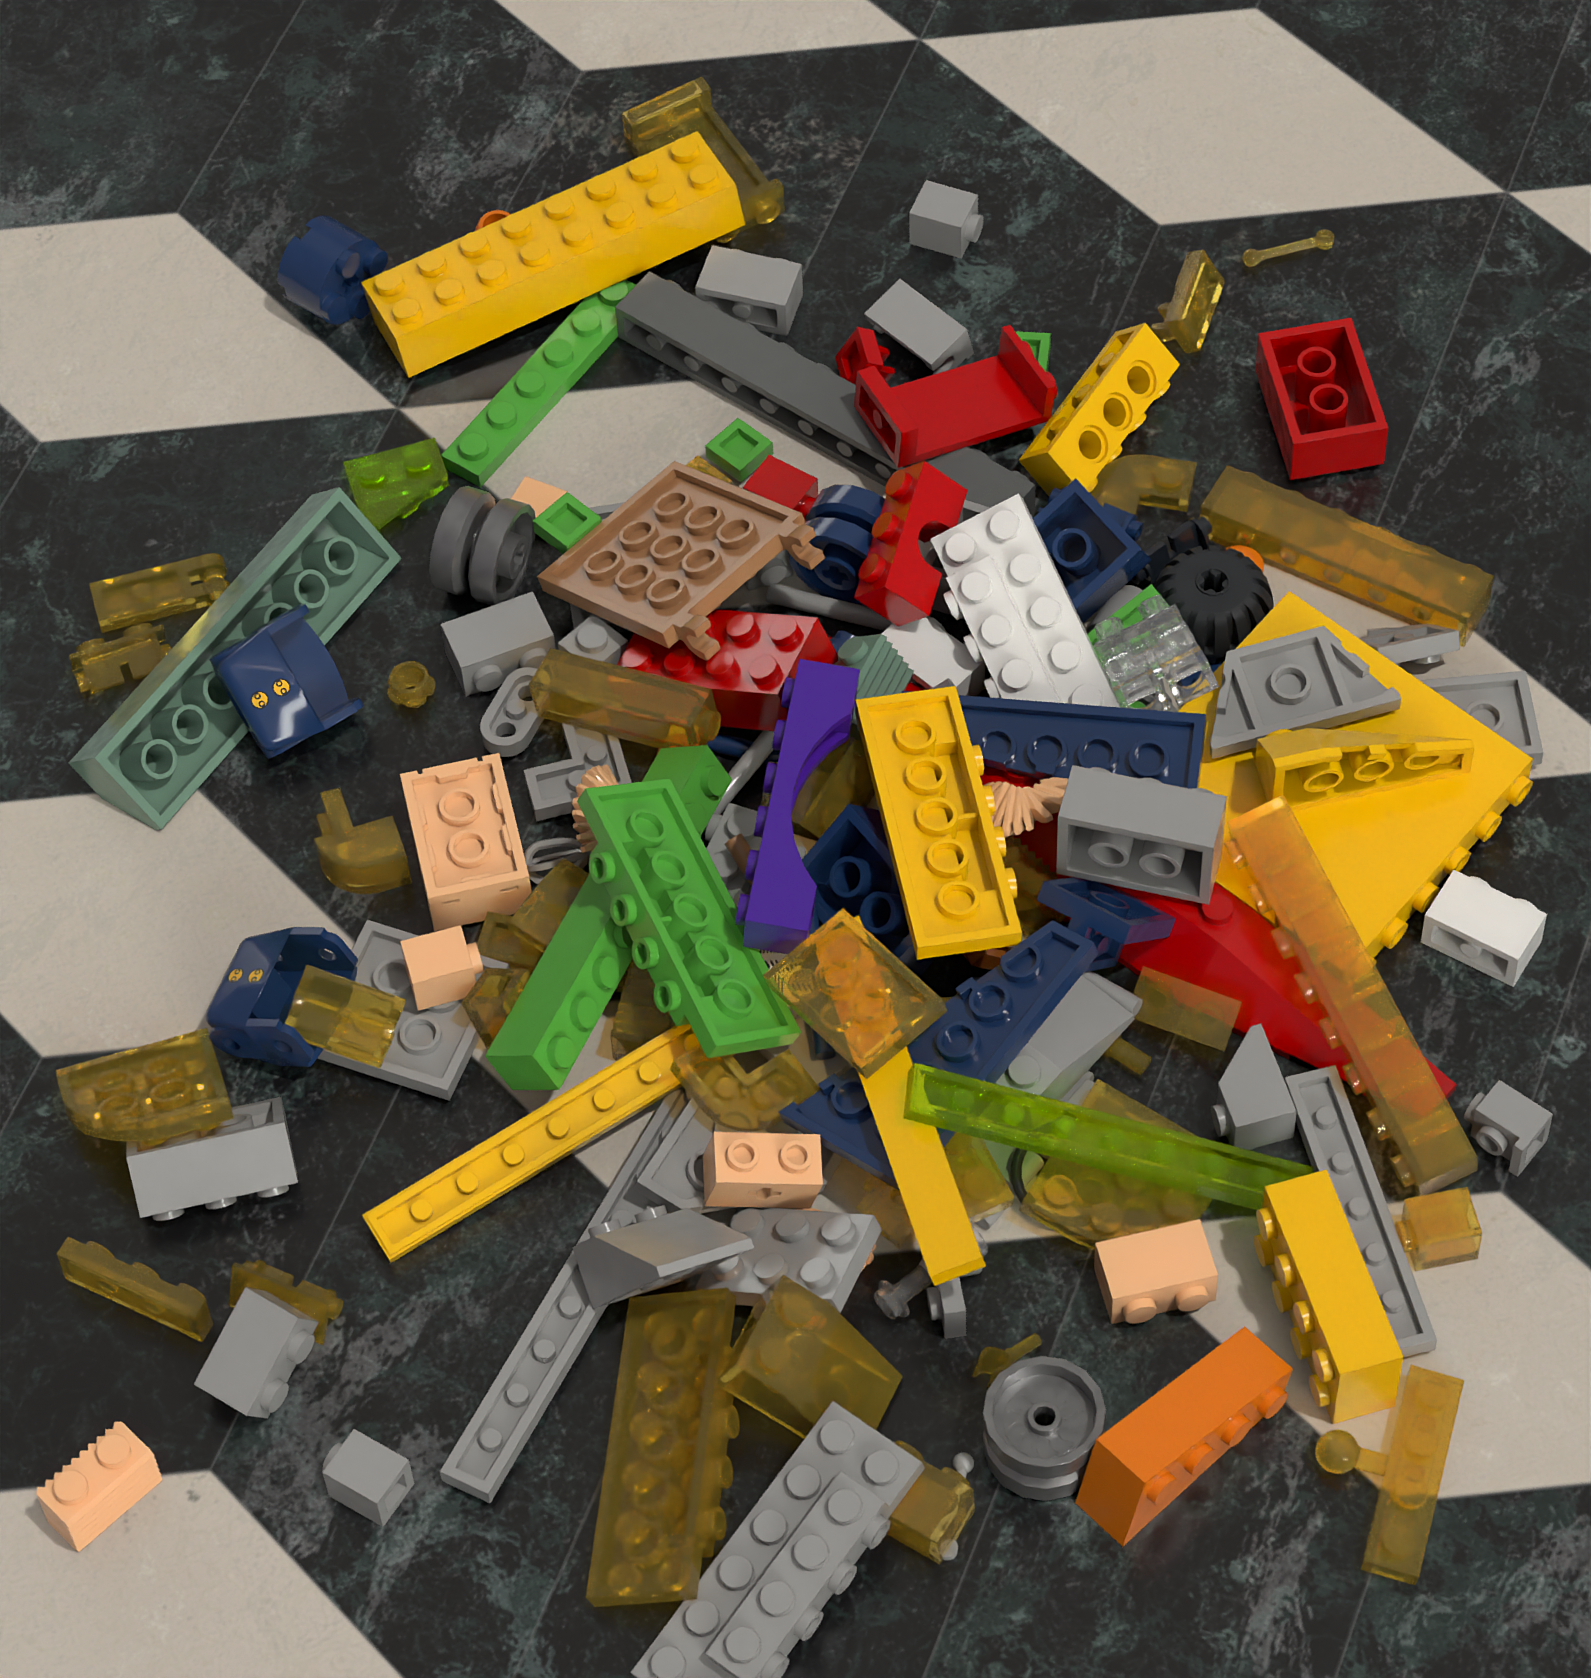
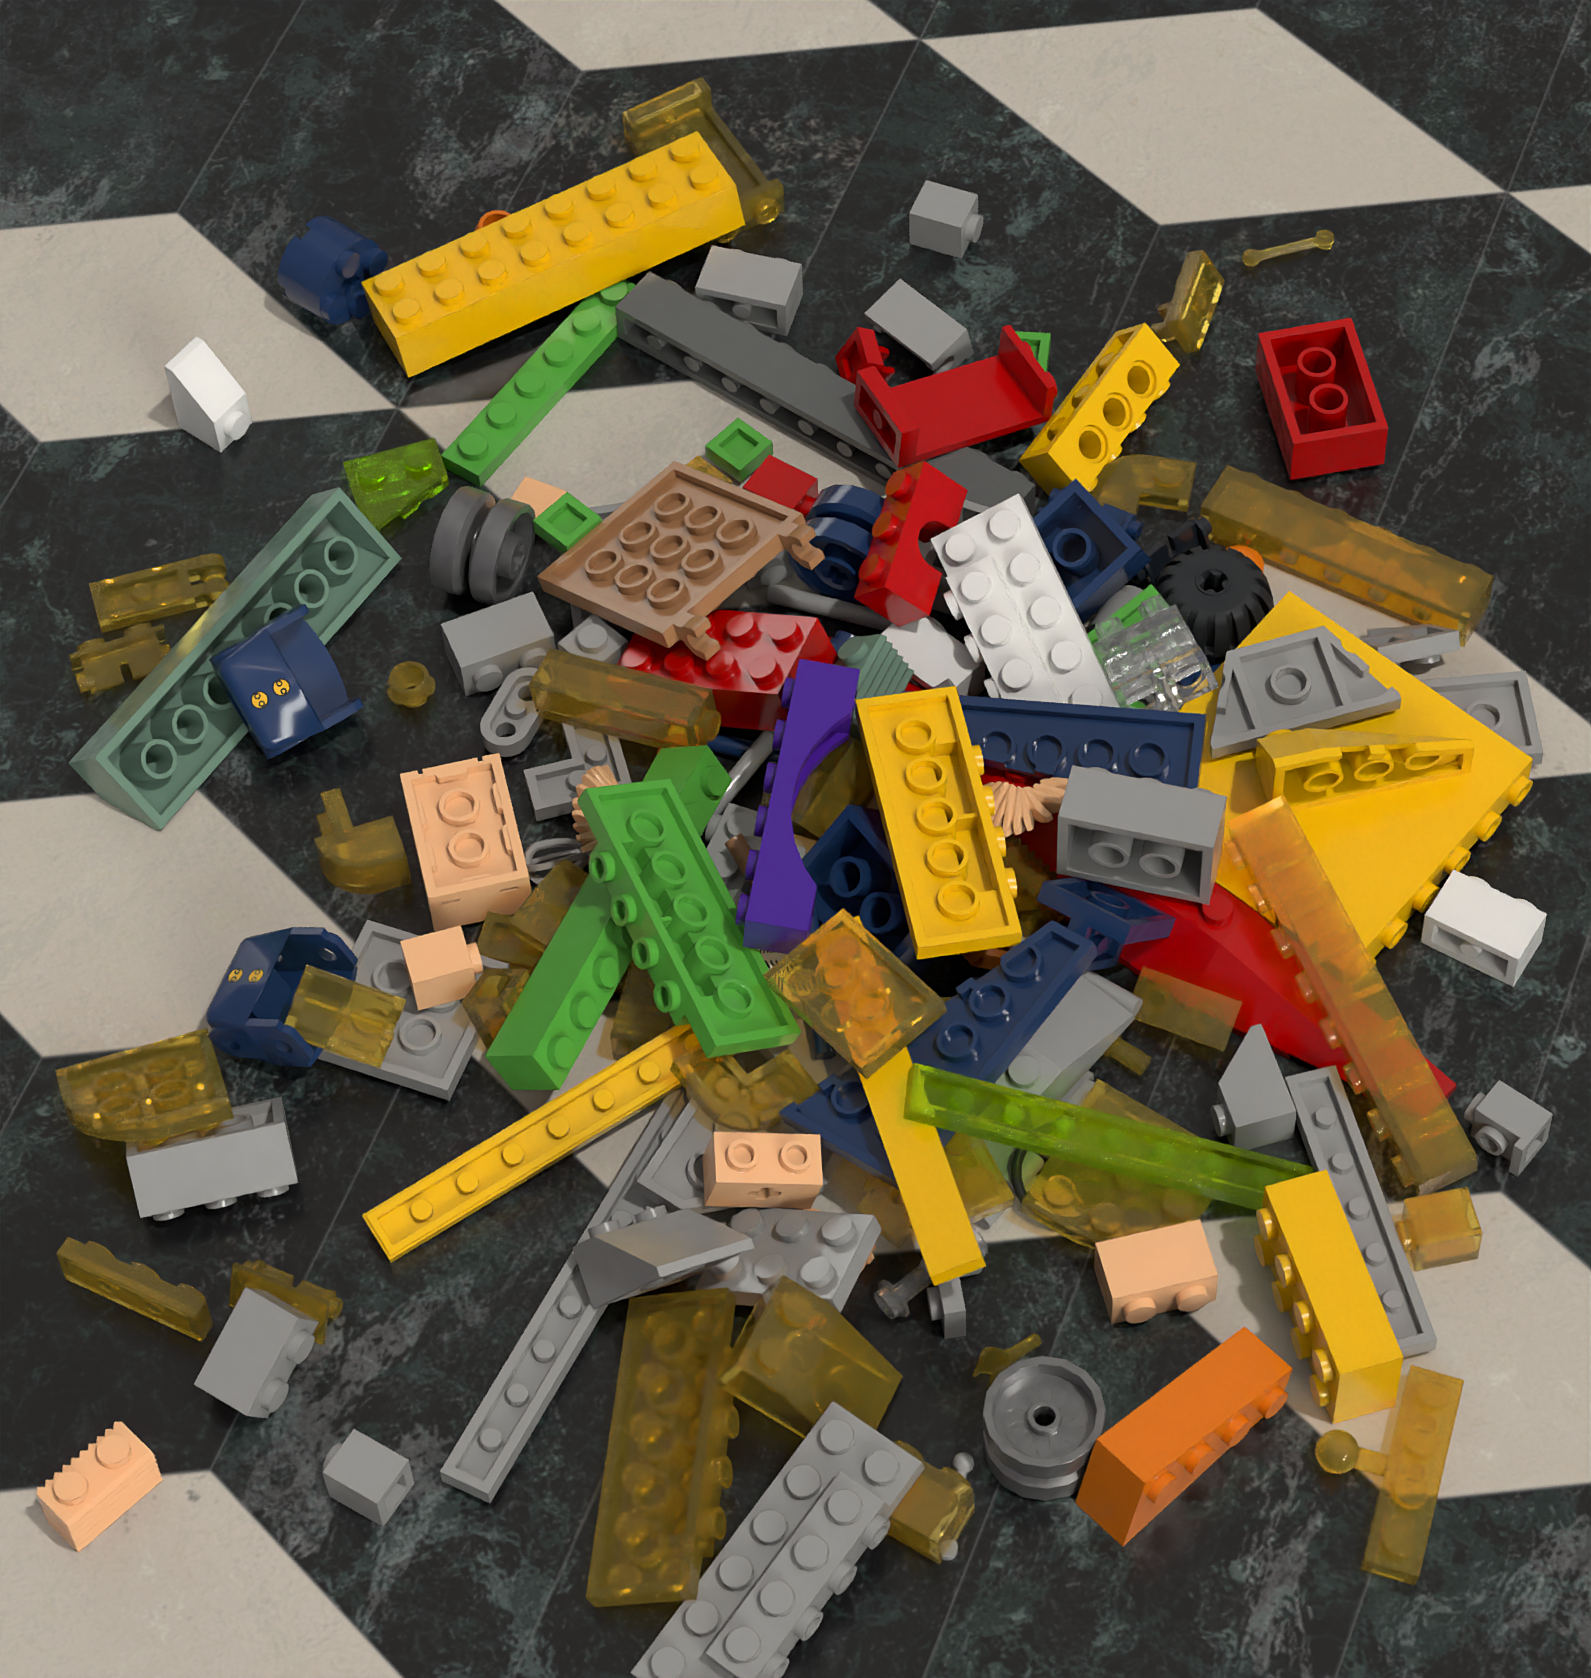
none -> white slope [164,336,252,453]

